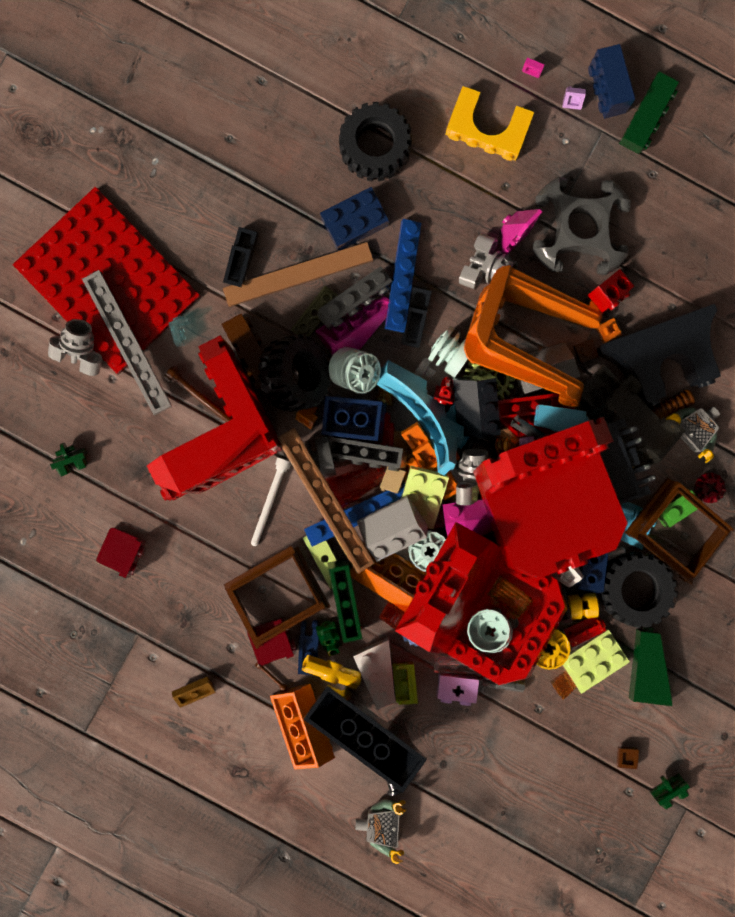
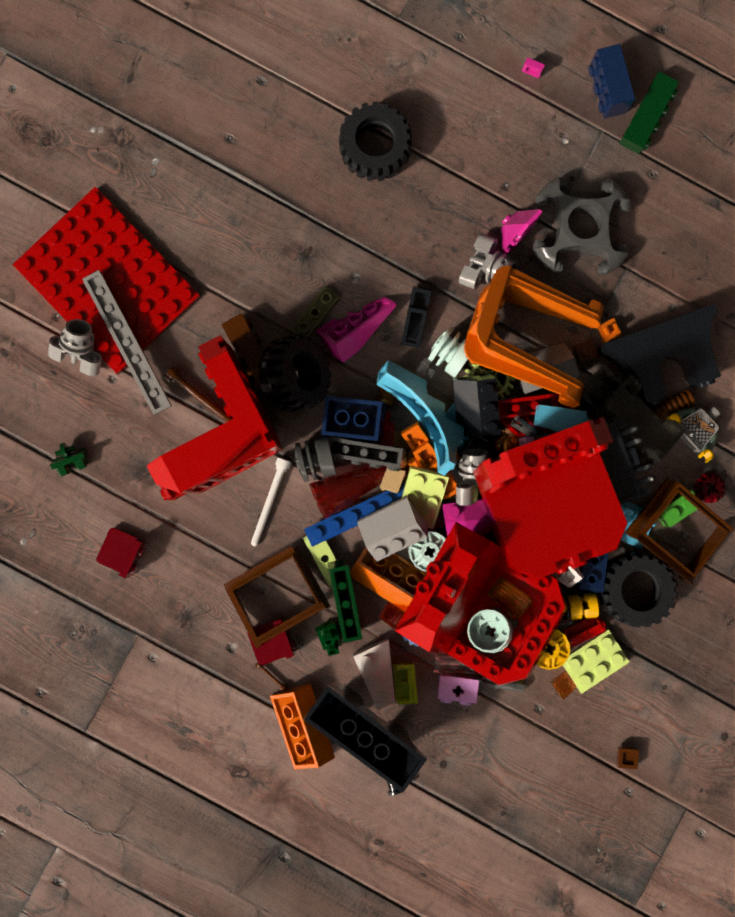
clear light blue bracket [169,316,190,347] -> none
pearl gold plate [172,677,216,708] -> none
black slope [223,227,259,288] -> none
medium nougat tile [223,242,373,307] -> none
medium nougat tile [277,428,375,574] -> none
orange tile [295,407,318,429] -> none
dark blue hinge [298,620,319,675] -> none
yellow piece [302,654,361,689] -> none
dark grey brick [317,266,392,330] -> none
dark blue brick [320,187,389,251] -> none
light aqua wheel [328,347,381,393] -> none
torso [355,799,407,864] -> none
blue plate [385,219,421,333] -> none
red hinge [434,377,454,405] -> none
yellow arch [445,86,534,161] -> none
lavender tile [563,86,586,110] -> none
red brick [588,269,635,313] -> none
dark green slope [629,627,673,706] -> none
dark green hips [650,773,690,810] -> none

